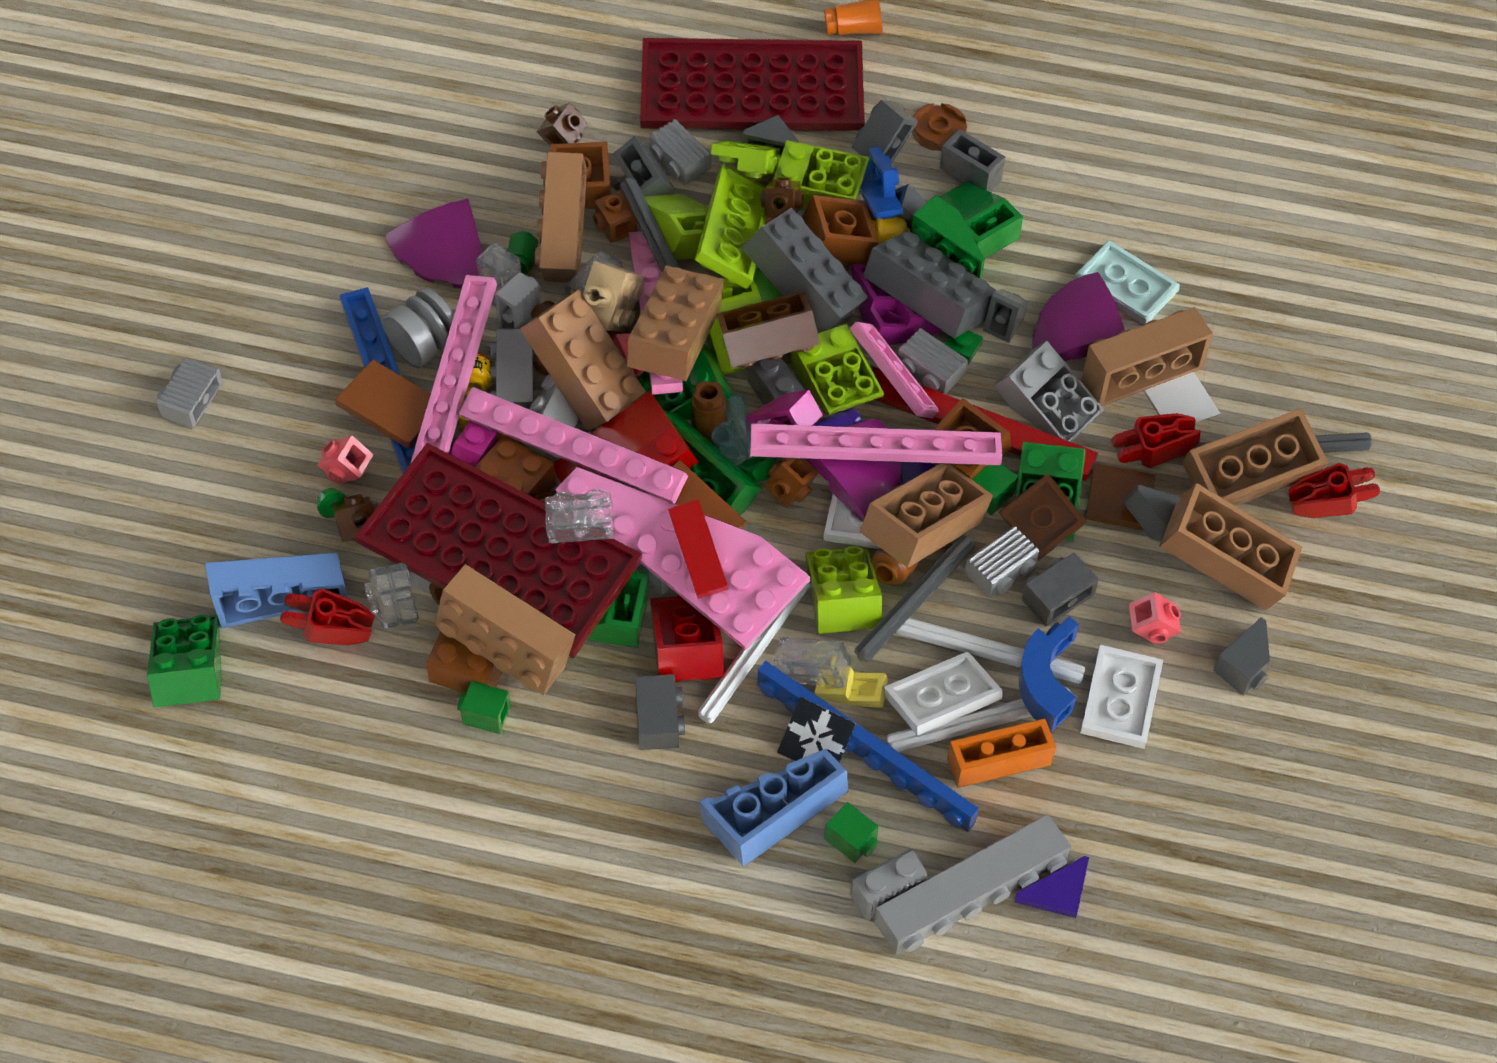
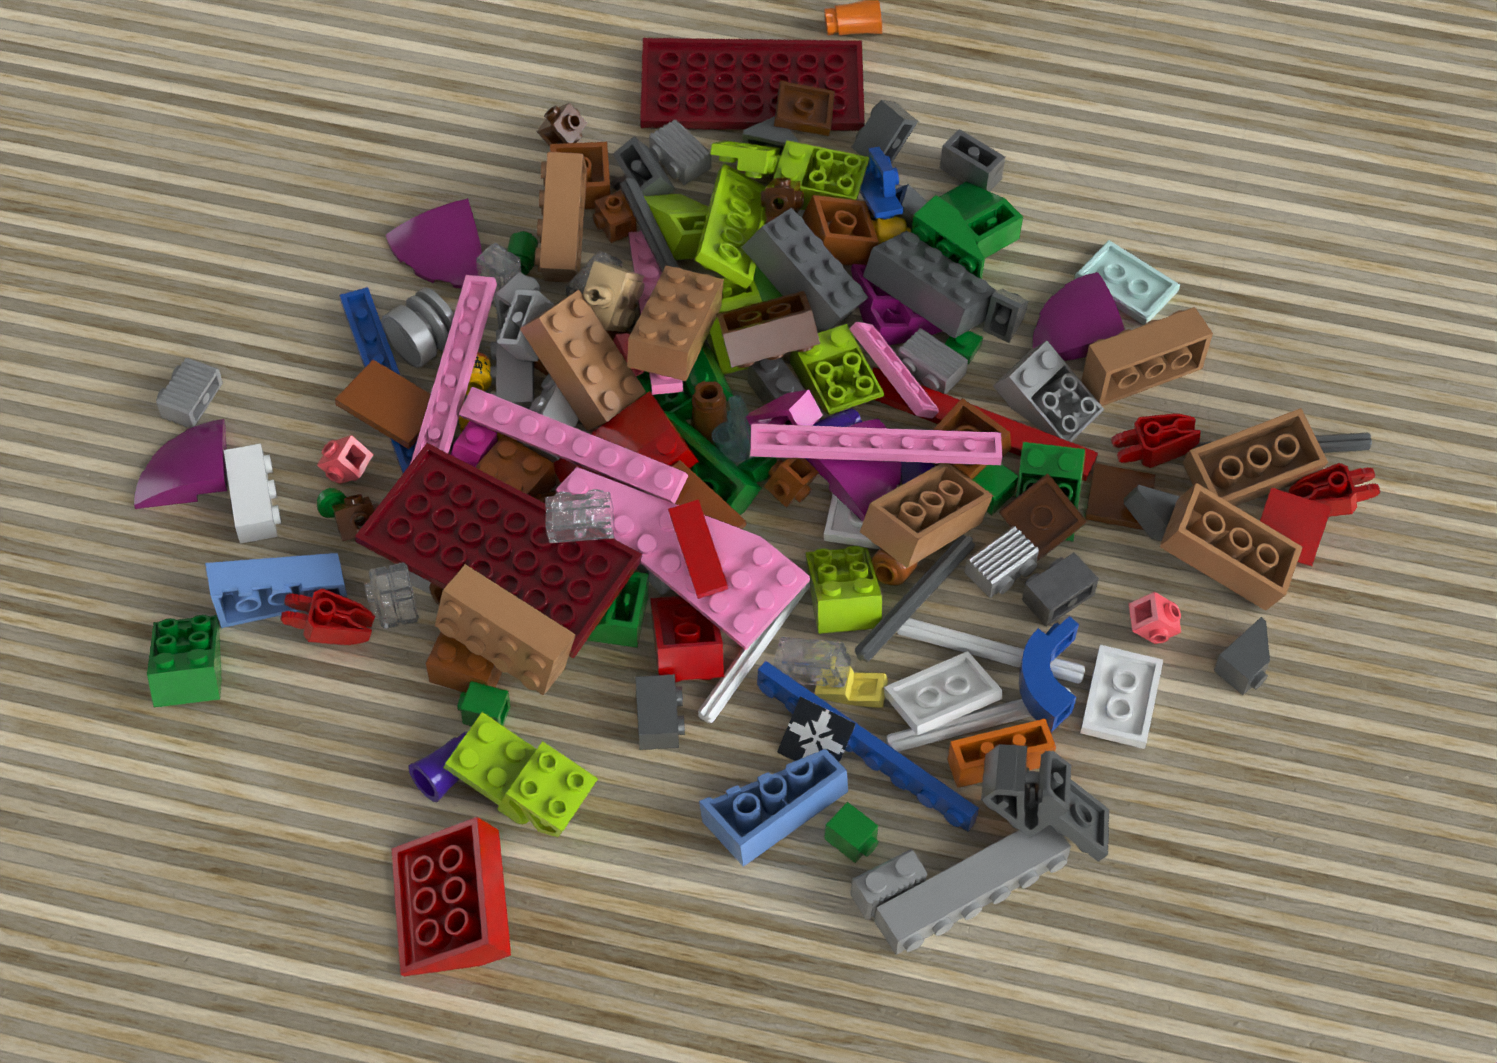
dark orange tile [912,103,967,151] -> none
dark purple tile [1014,856,1089,918] -> none
white sticker [1145,372,1221,423] -> none
none -> magenta brick [134,419,227,509]
none -> white brick [224,444,281,544]
none -> red slope [391,817,511,977]
none -> dark purple plant [408,732,467,802]
none -> lime piece [443,712,598,838]
none -> light grey brick [497,289,554,361]
none -> reddish brown tile [774,81,835,136]
none -> dark grey piece [981,744,1109,862]
none -> red tile [1260,487,1332,567]

